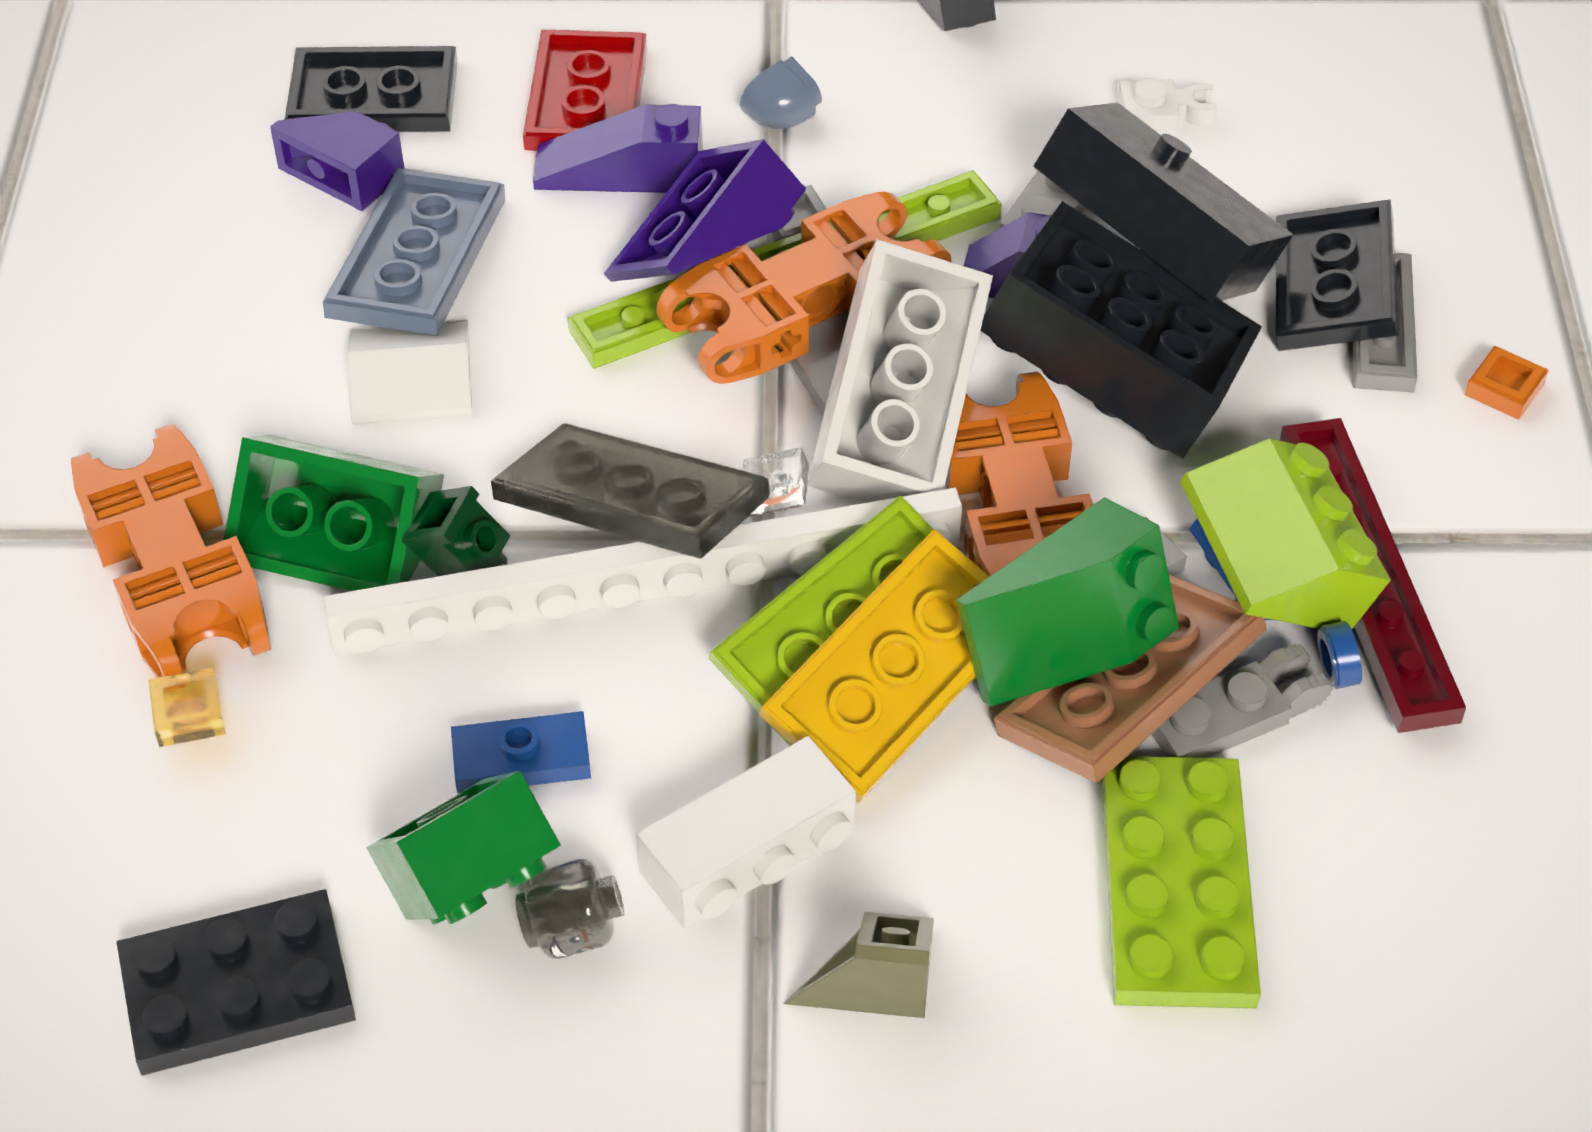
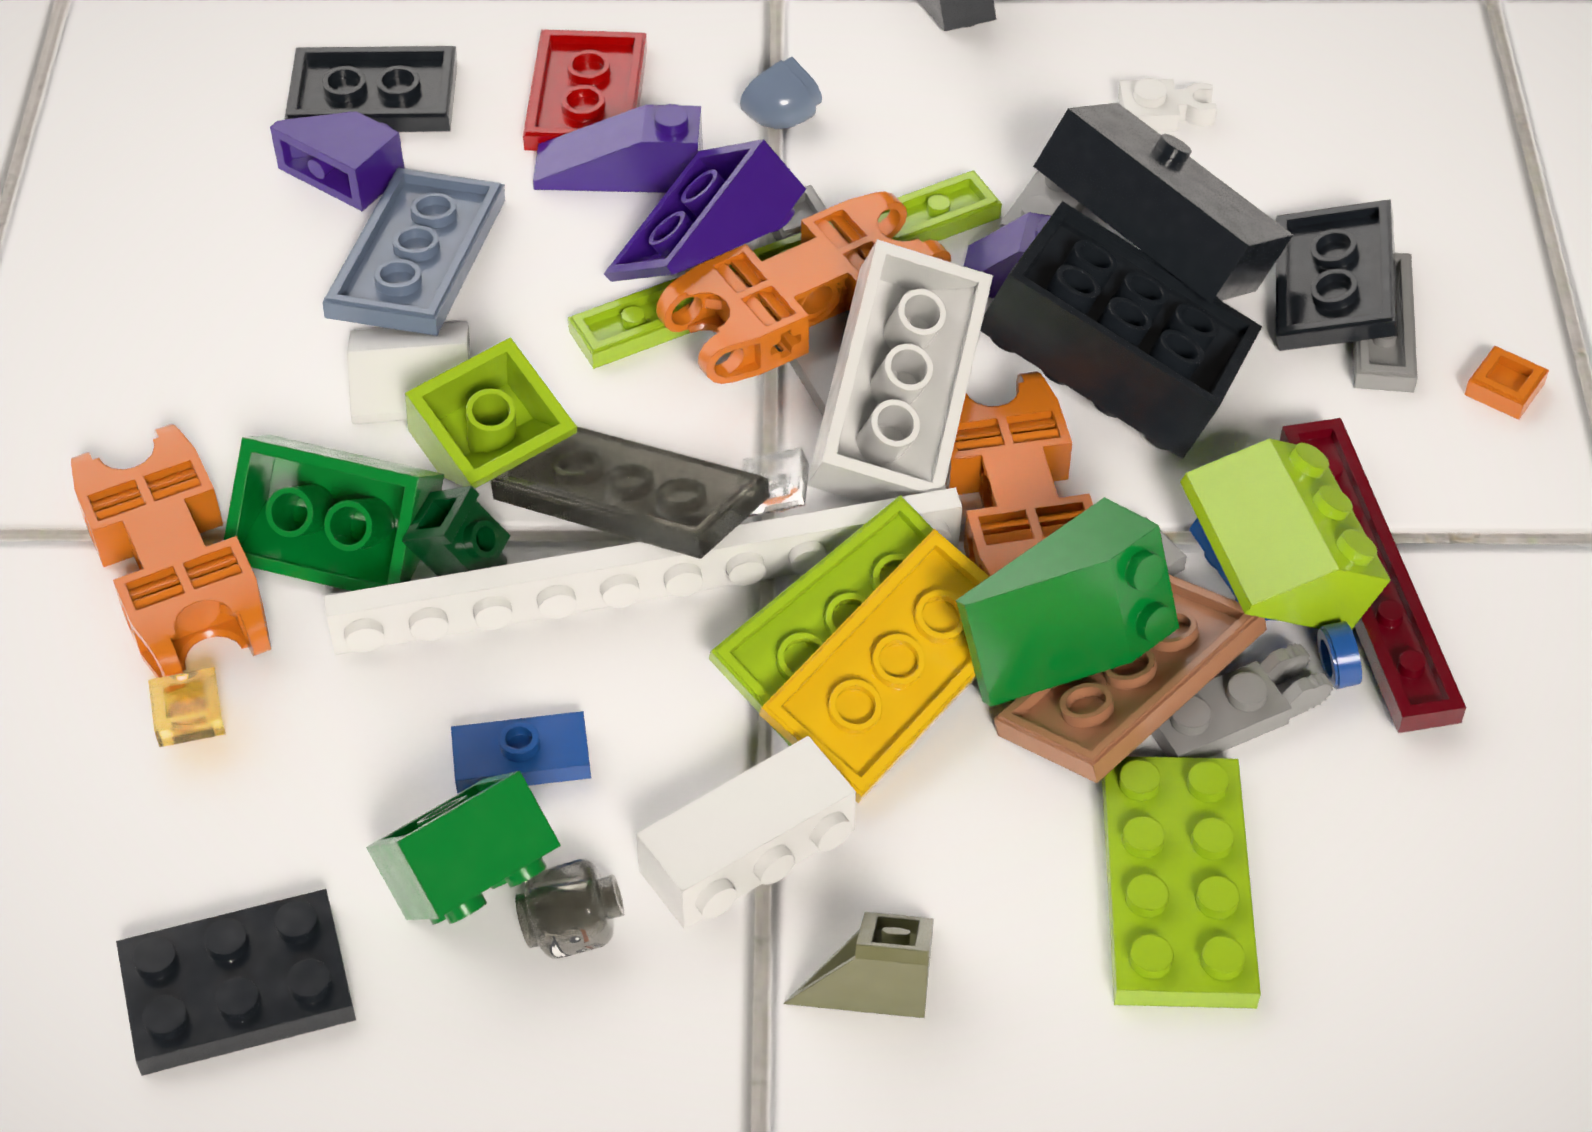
none -> lime slope [405,337,577,488]

